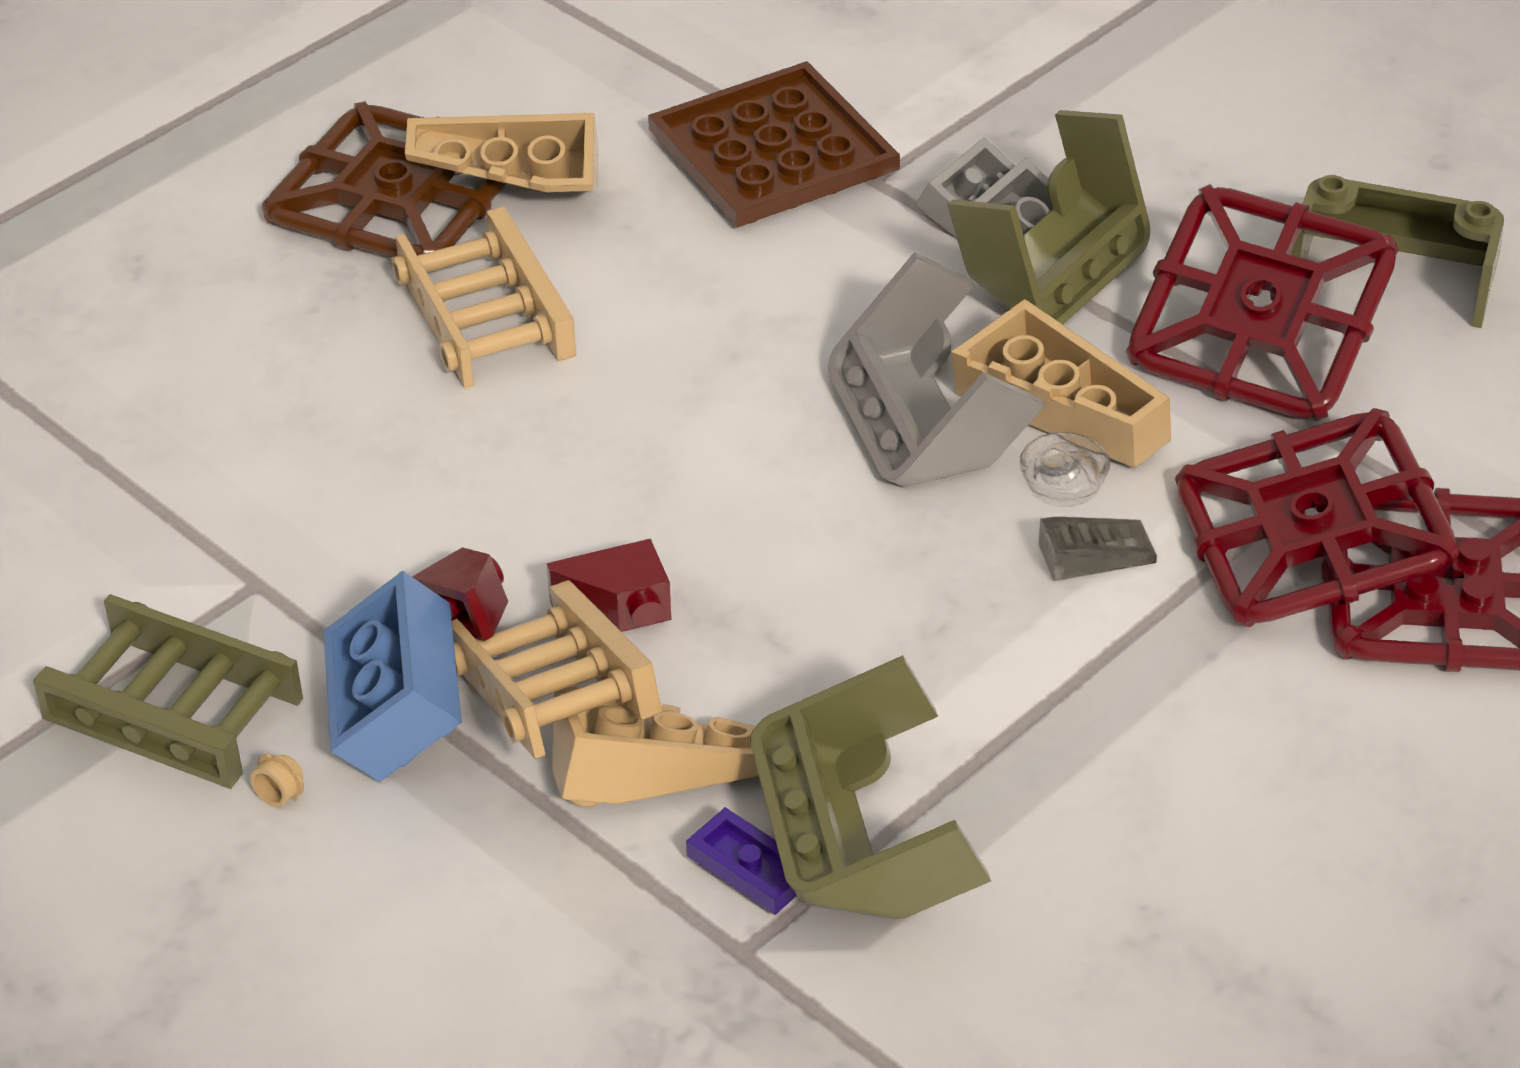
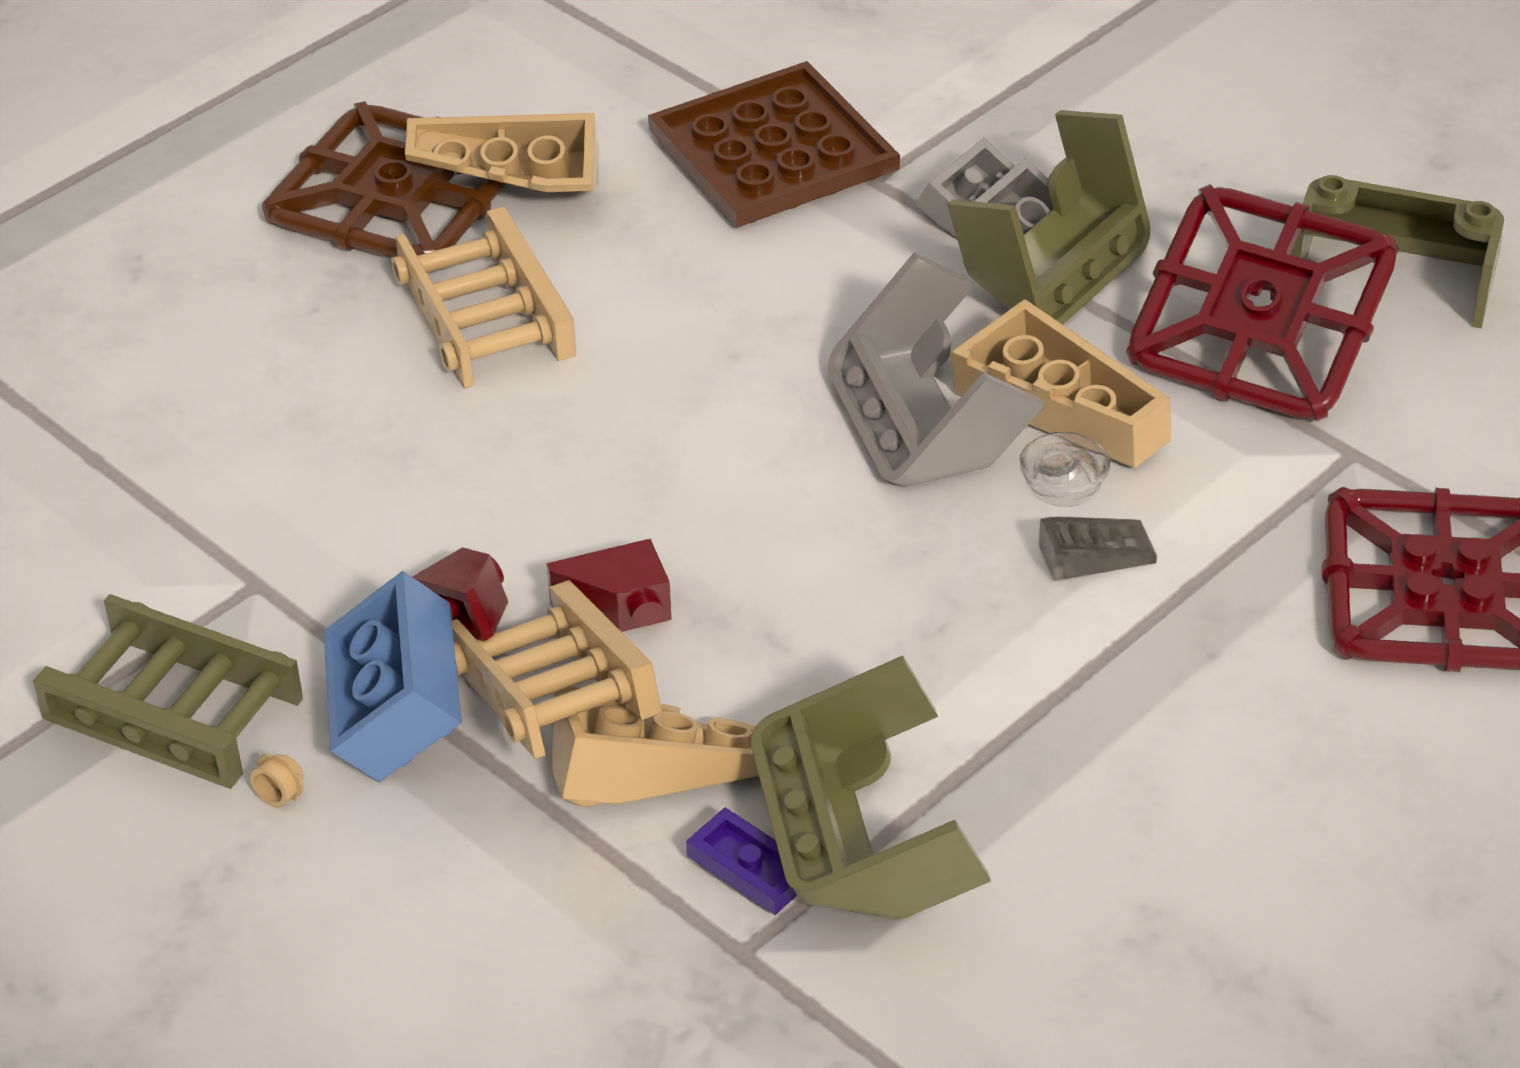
dark red plate [1175,408,1459,628] -> none

